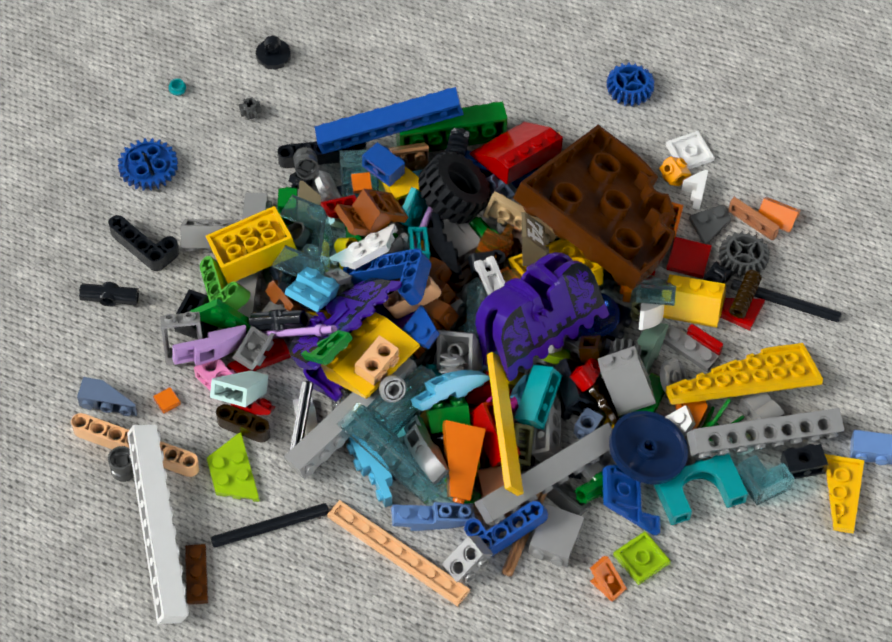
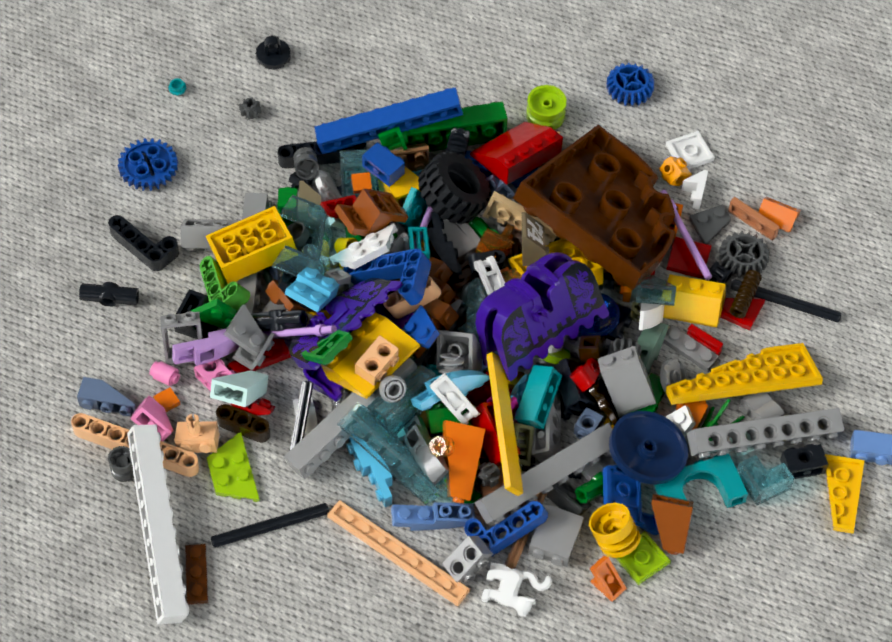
none -> bright pink slope [130,396,174,442]
none -> bright pink brick [149,361,180,386]
none -> light nougat brick [174,414,220,453]
none -> light grey wing [223,304,267,357]
none -> green bracket [378,127,408,151]
none -> white plate [429,373,480,425]
none -> clear yellow wheel [429,436,455,457]
none -> dark grey gear [476,462,501,488]
none -> white animal [482,562,552,617]
none -> lime wheel [526,85,567,130]
none -> yellow wheel [589,502,641,558]
none -> dark orange slope [651,494,693,555]
none -> lavender bar [660,190,712,280]

